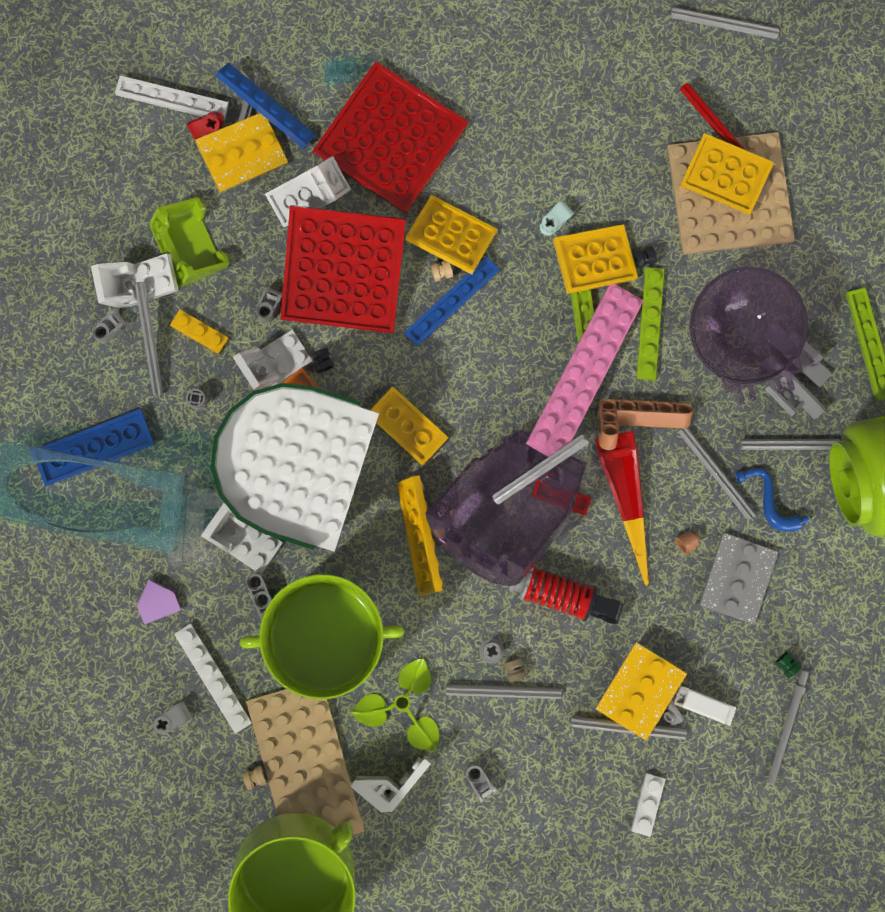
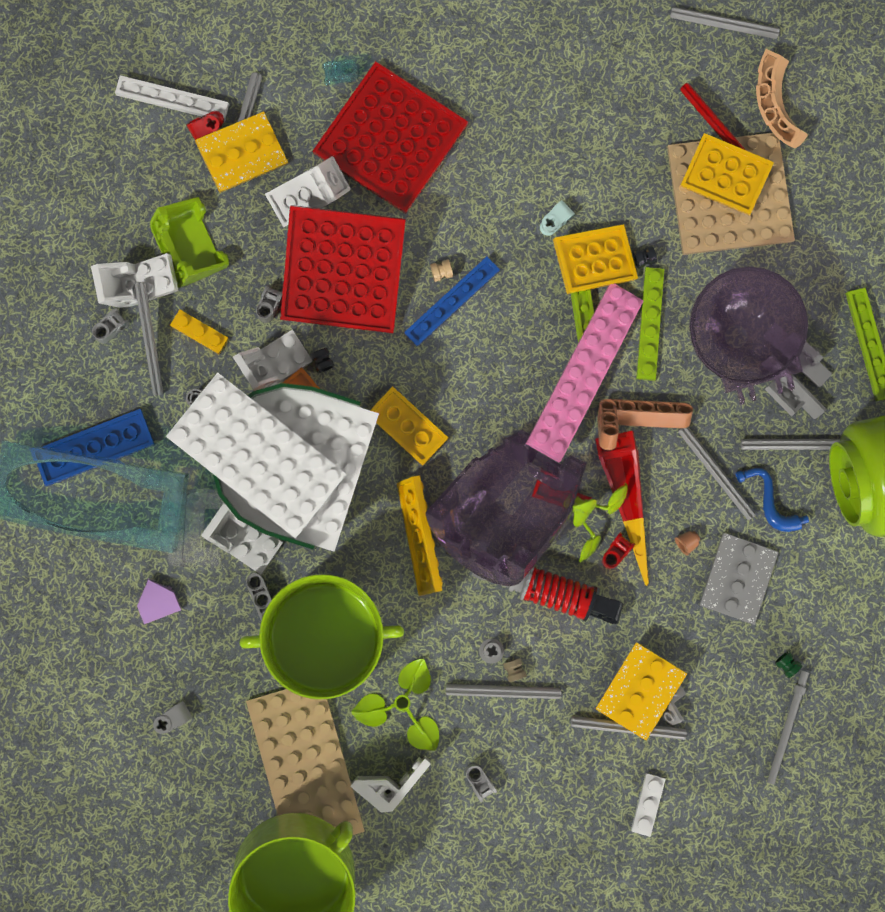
white plate [174,623,252,734] -> none
blue plate [216,62,316,149] -> none
tan wheel [242,765,267,791] -> none
yellow plate [405,195,498,274] -> none
light grey axle [492,434,589,504] -> none
white piece [674,686,736,726] -> none
none -> white plate [166,372,347,539]
none -> lime plant [566,483,627,563]
none -> red piece [602,532,635,569]
none -> light nougat brick [756,49,808,148]

